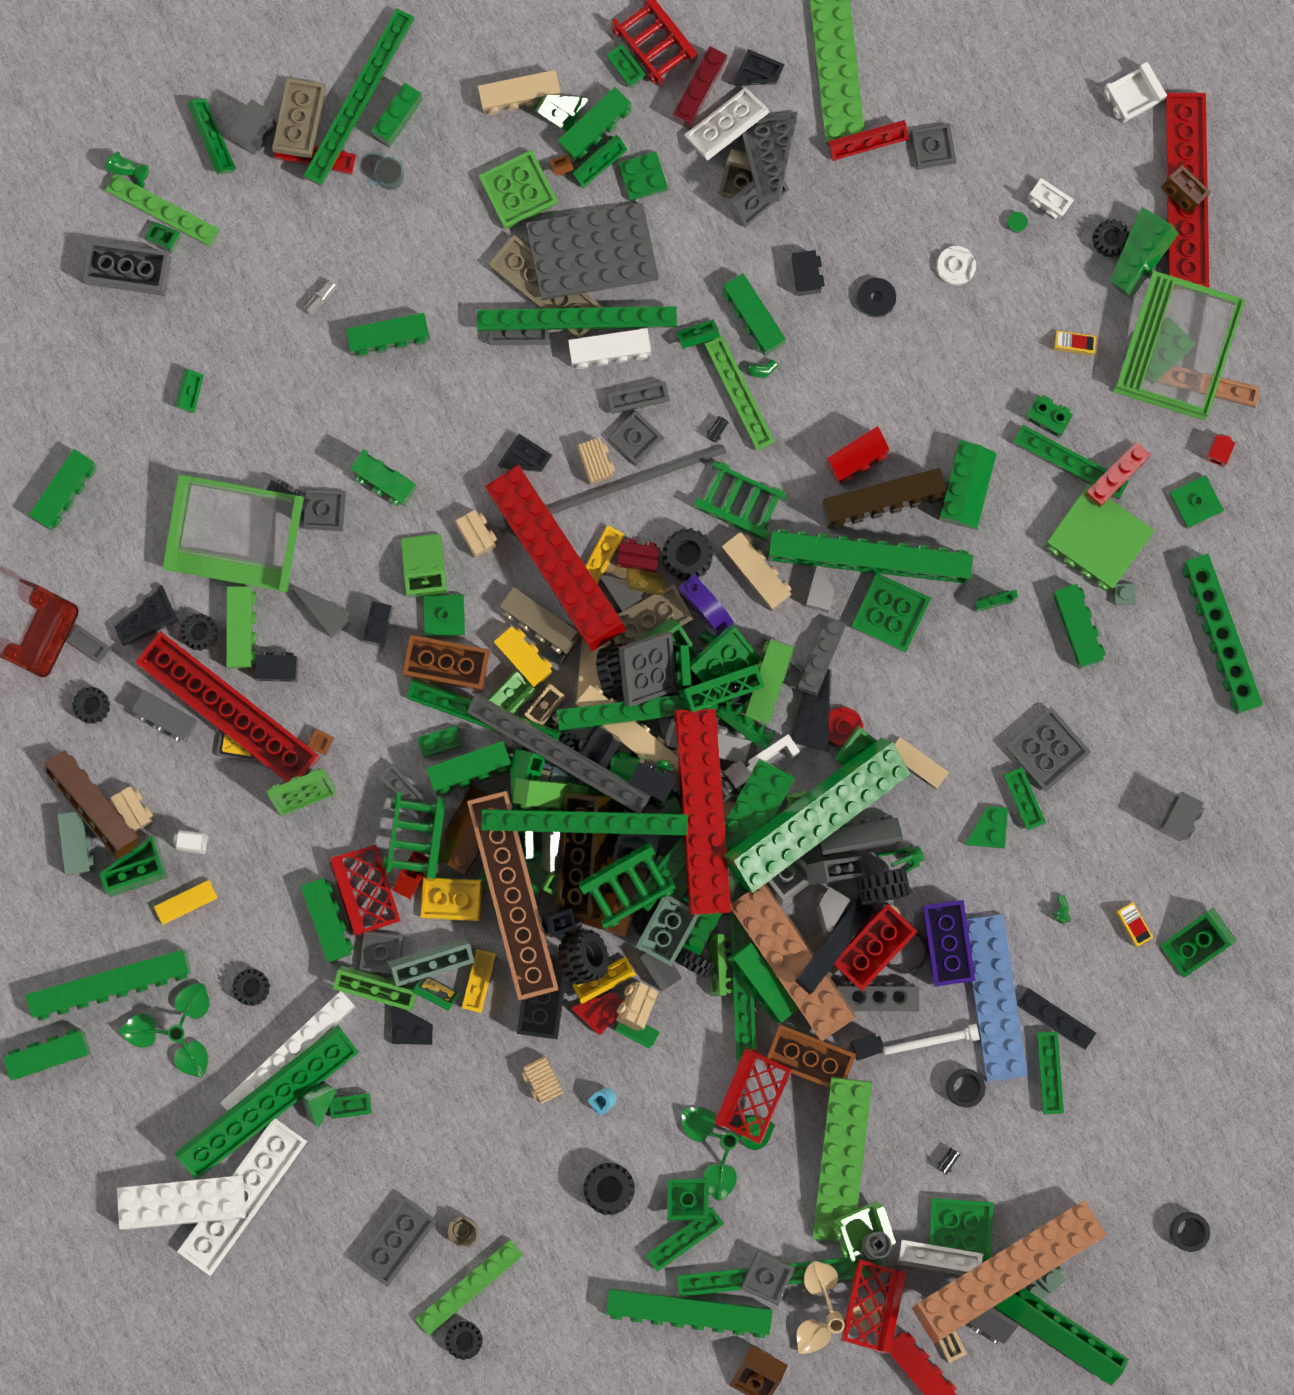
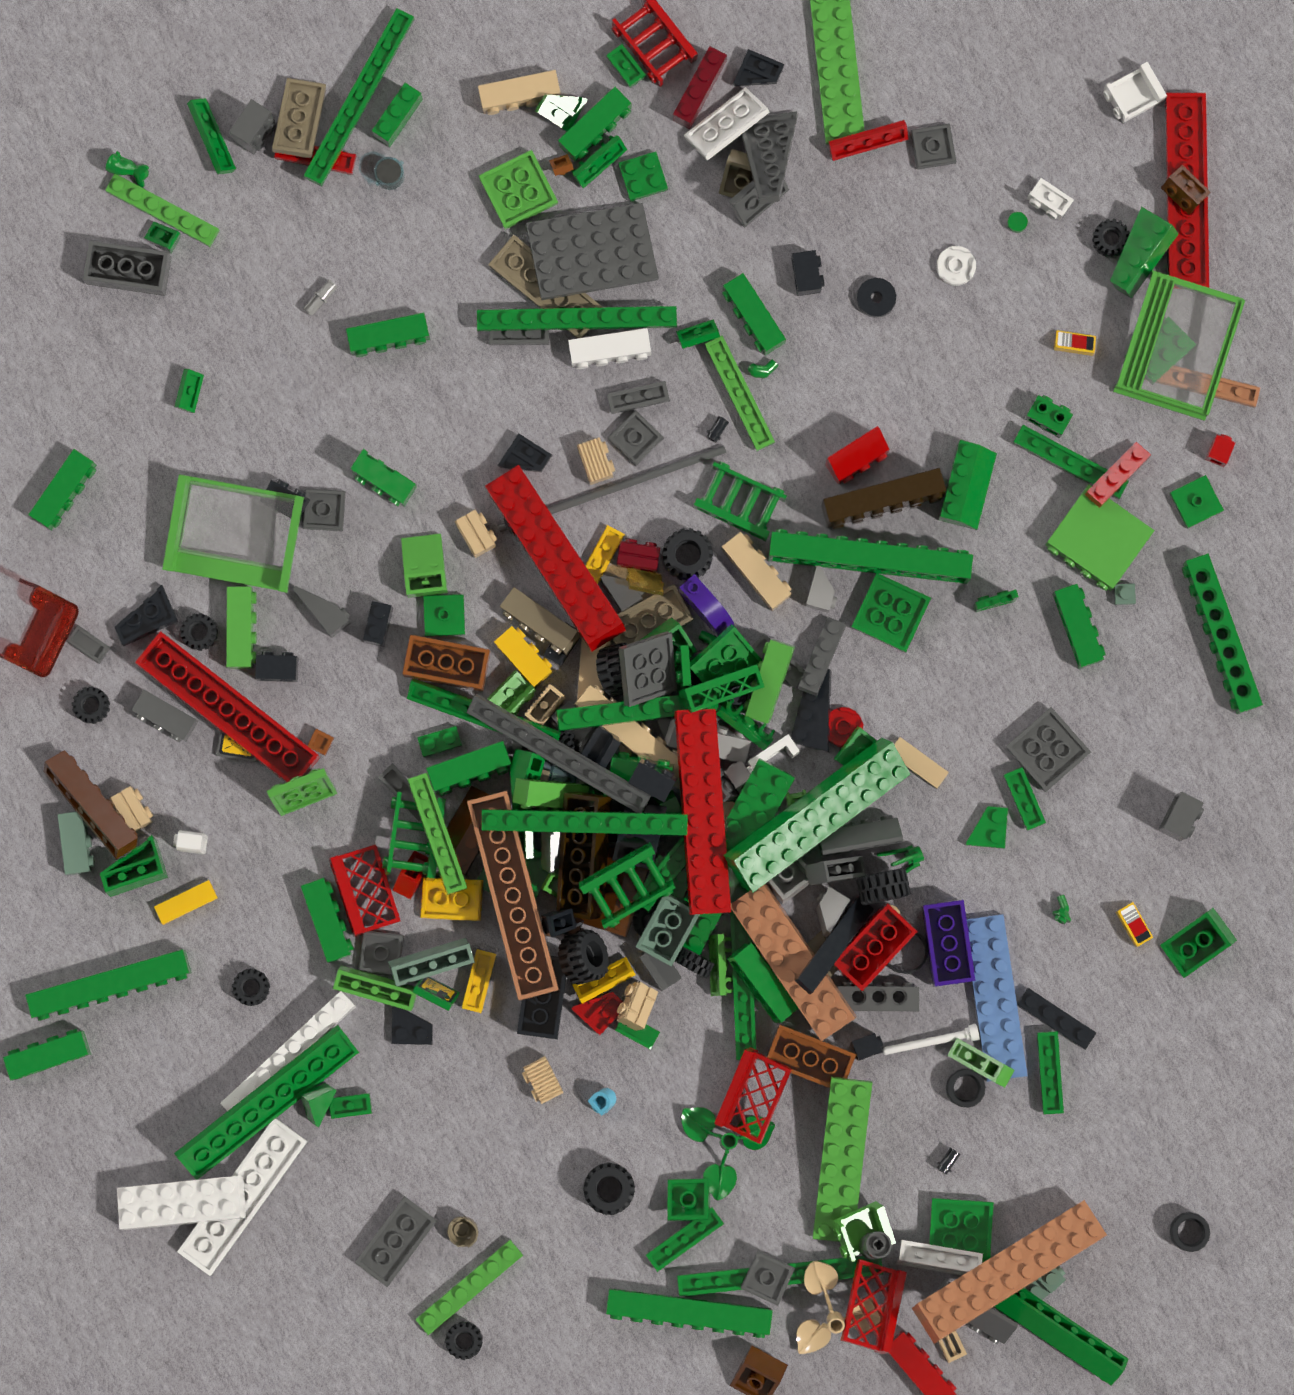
green plant [119,983,210,1078] -> none
none -> bright green plate [407,773,467,895]
none -> bright green slope [947,1038,1015,1088]

